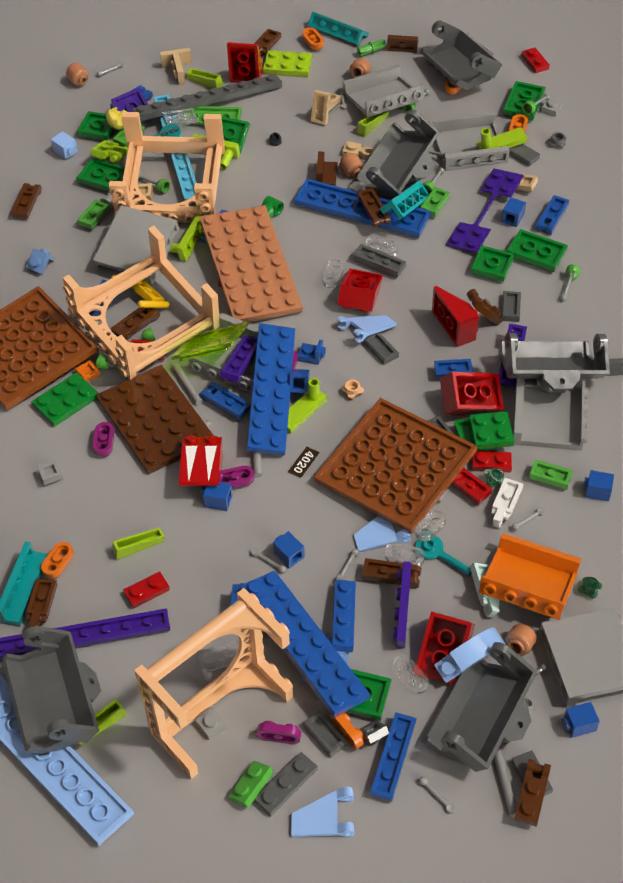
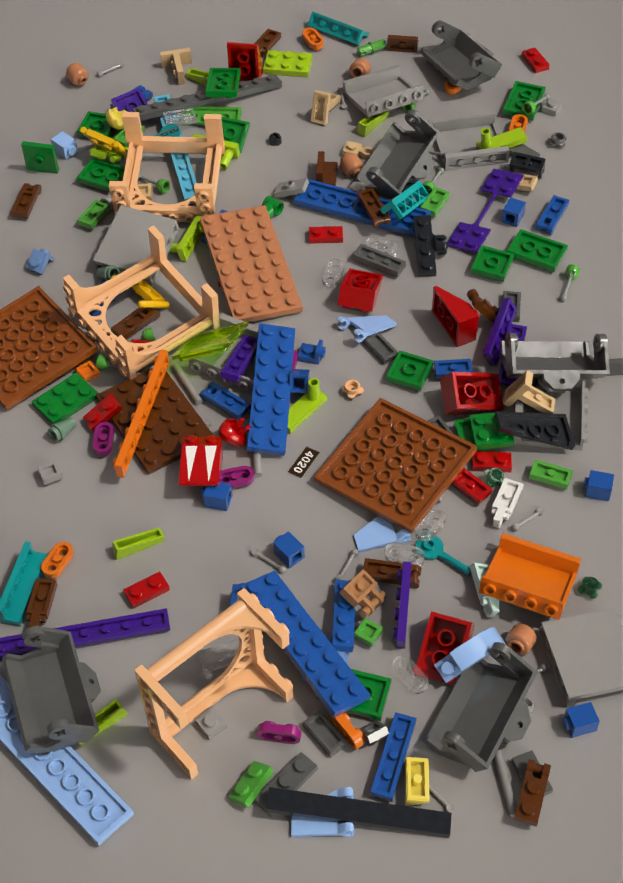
none -> green plate [21,141,59,174]
none -> sand green cone [48,417,77,442]
none -> yellow plate [80,127,128,159]
none -> red plate [83,393,123,432]
none -> sand green cone [97,265,120,281]
none -> orange plate [113,349,170,478]
none -> green plate [206,68,241,98]
none -> red piece [218,418,252,447]
none -> black tile [265,787,452,838]
none -> light grey plate [274,178,309,198]
none -> red plate [309,226,343,244]
none -> medium nougat plate [339,569,386,618]
none -> bright green plate [354,618,383,647]
none -> green plate [386,350,434,391]
none -> light yellow slope [404,757,429,806]
none -> black plate [413,215,448,277]
none -> dark purple plate [483,298,517,366]
none -> black wing [494,412,575,450]
none -> tan bracket [503,370,555,414]
none -> black hinge [509,152,546,179]

